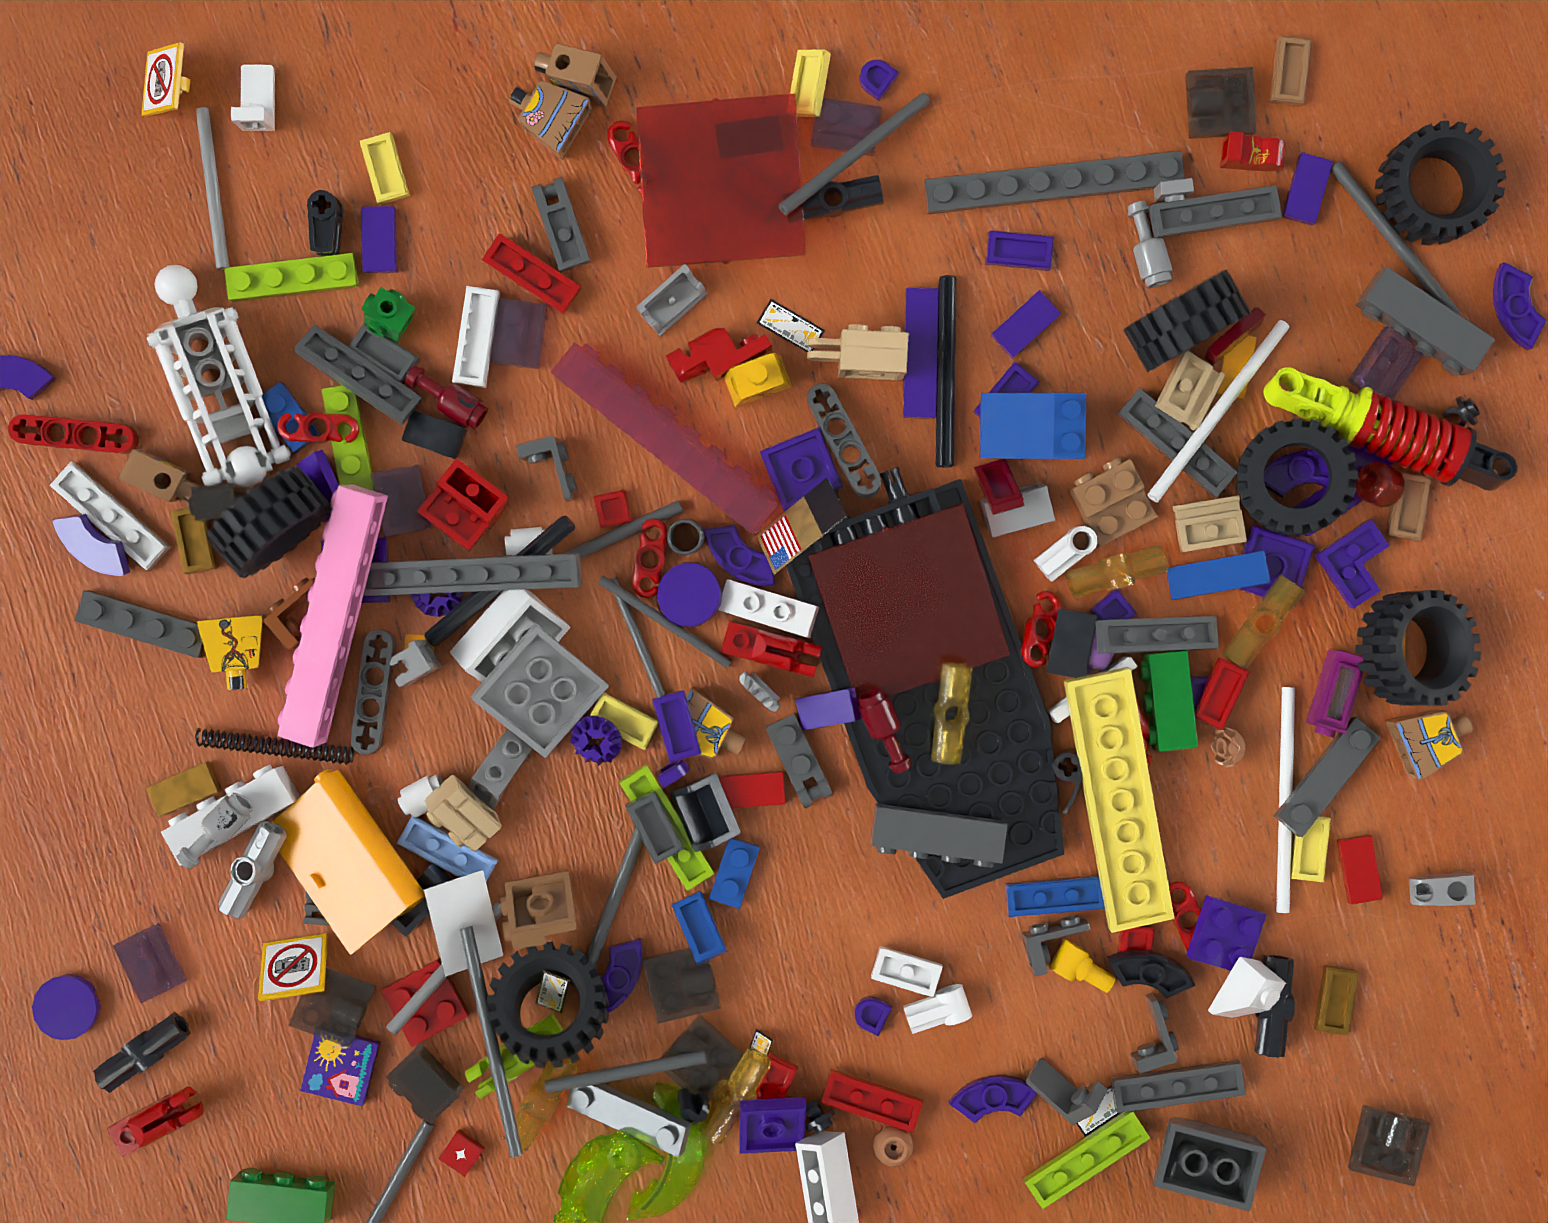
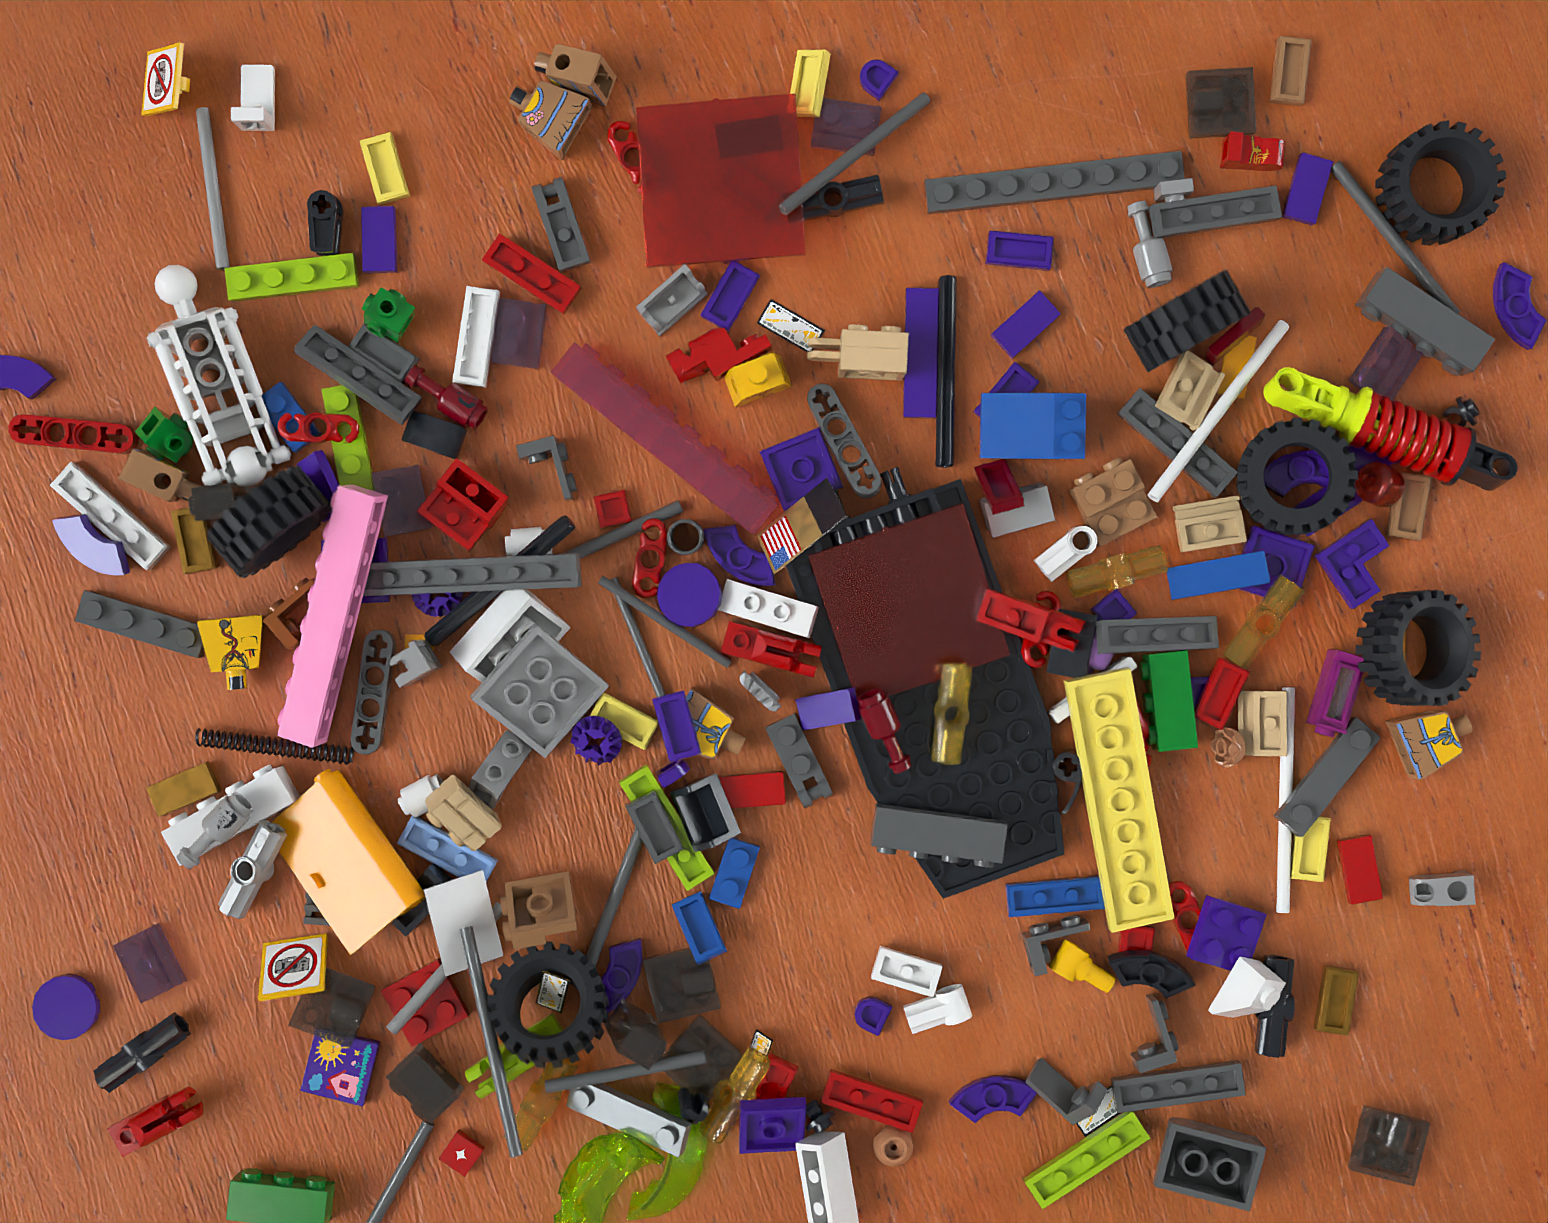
none -> green brick [135,406,194,463]
none -> clear smoke brick [604,999,668,1070]
none -> dark purple tile [700,259,760,333]
none -> red plate [976,588,1086,652]
none -> tan plate [1238,691,1287,756]

